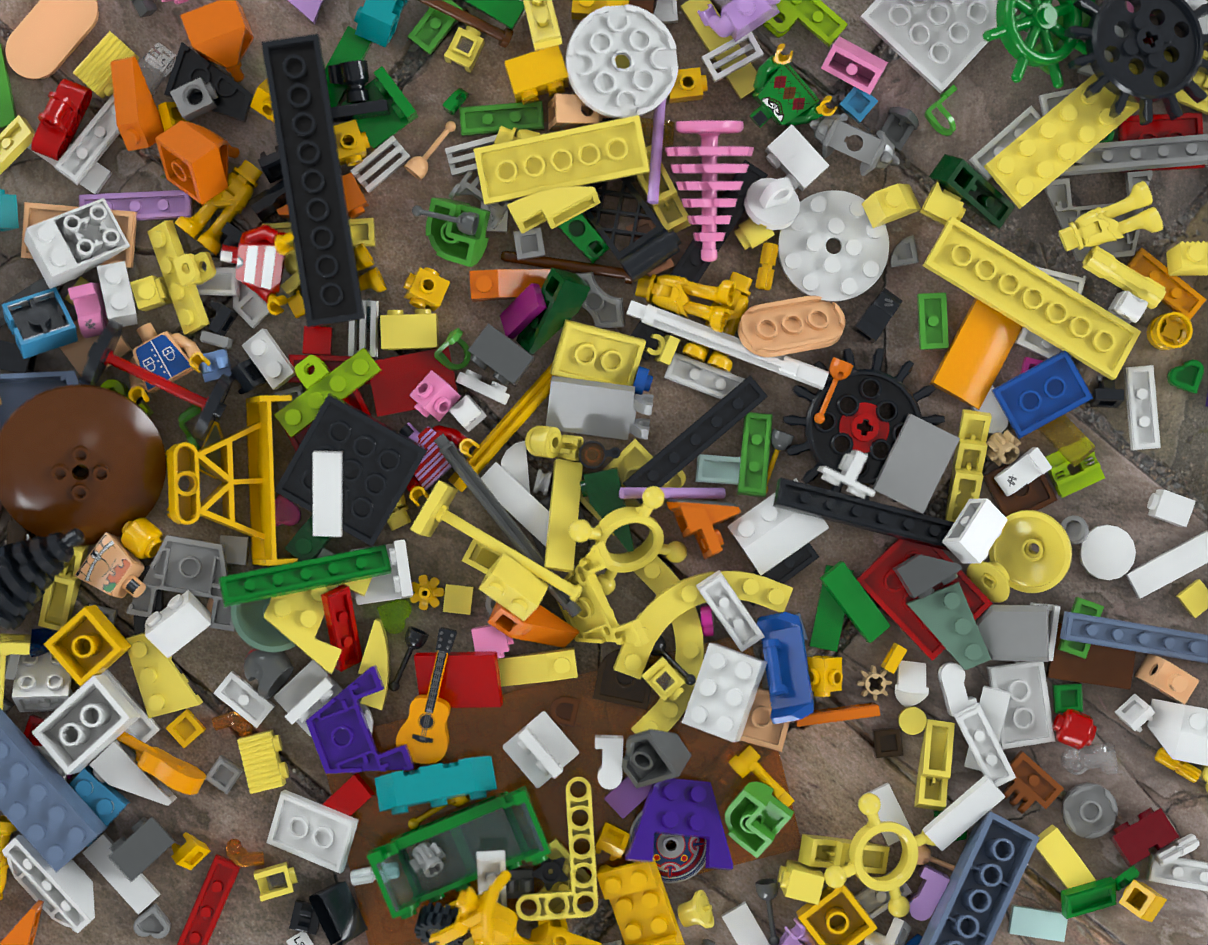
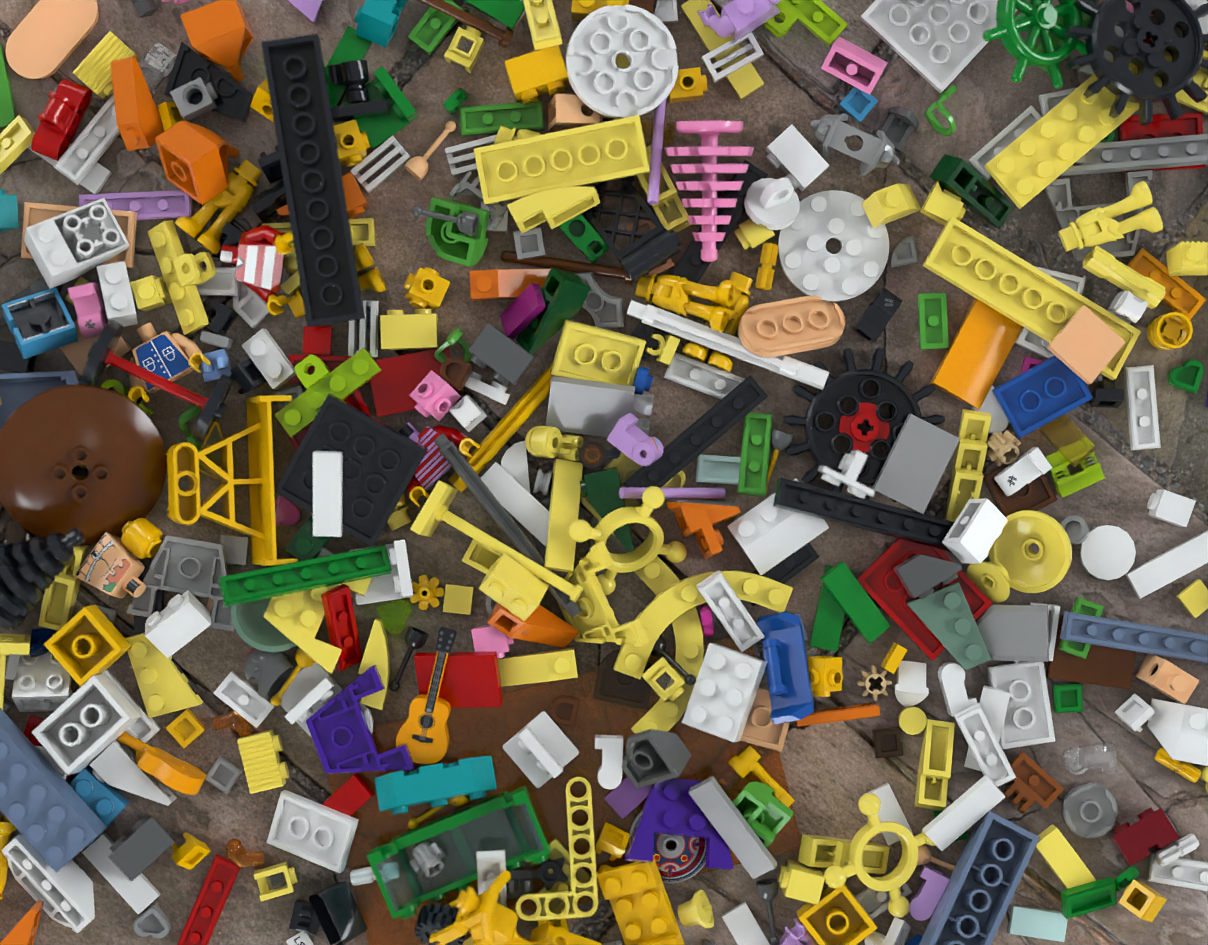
green torso [749,43,838,128] -> none
orange hinge [814,357,854,424] -> none
red head [1052,709,1097,749] -> none
none -> yellow hinge [270,648,316,706]
none -> reddish brown tile [440,357,475,391]
none -> lavender leg [607,413,663,466]
none -> light grey tile [688,776,777,879]
none -> light nougat tile [1046,305,1125,385]

